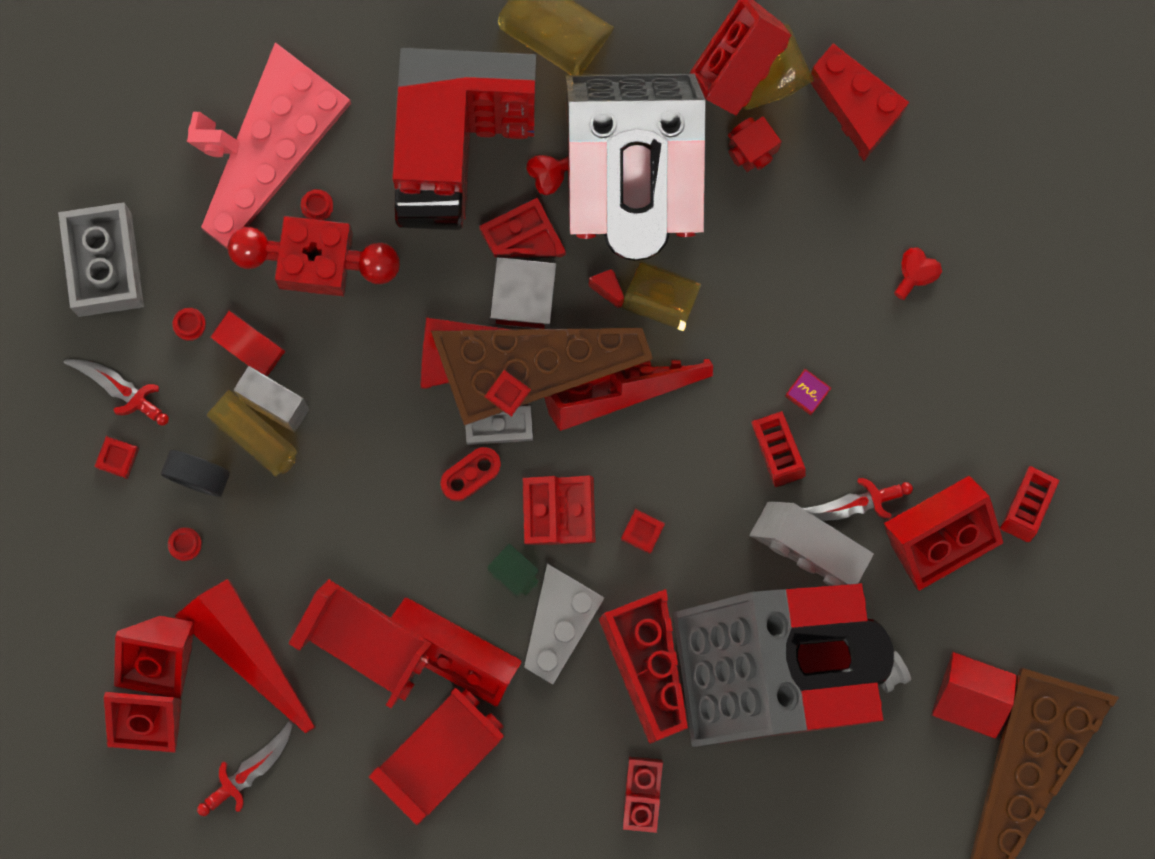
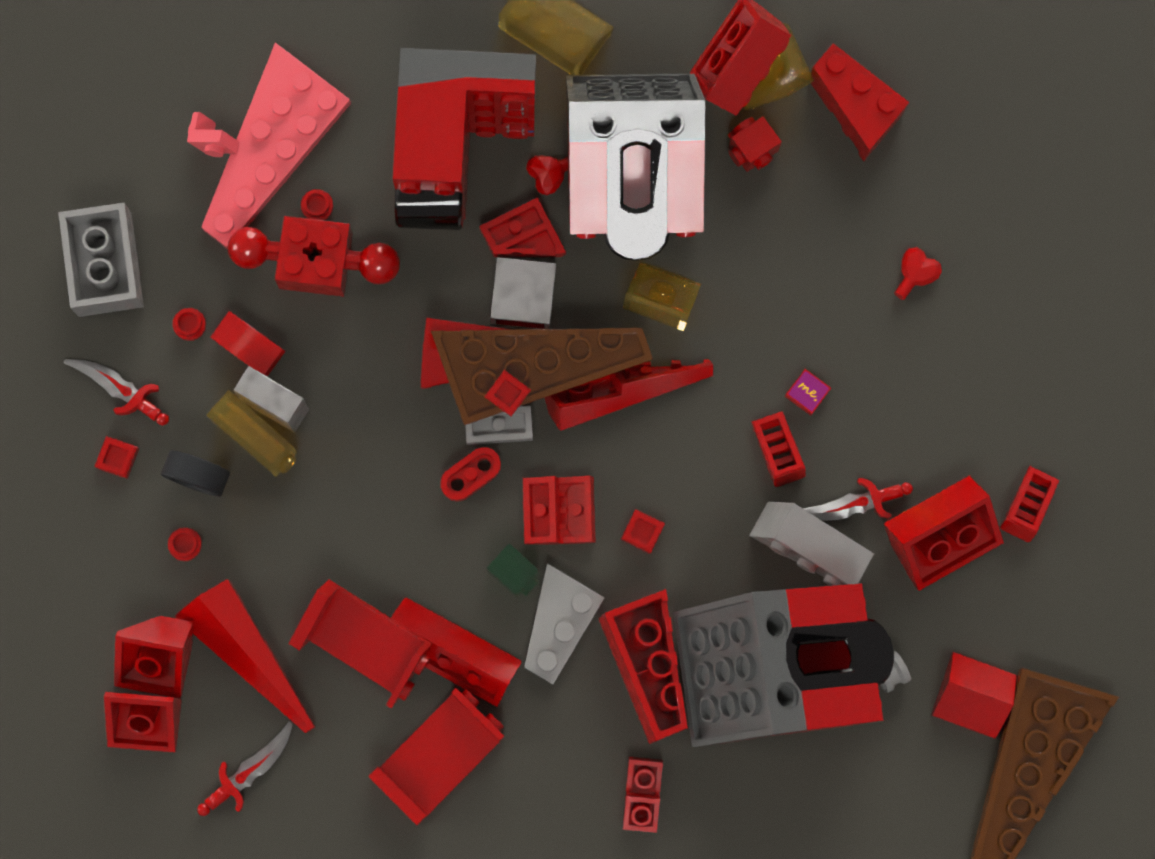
red slope [588,269,624,308] -> none

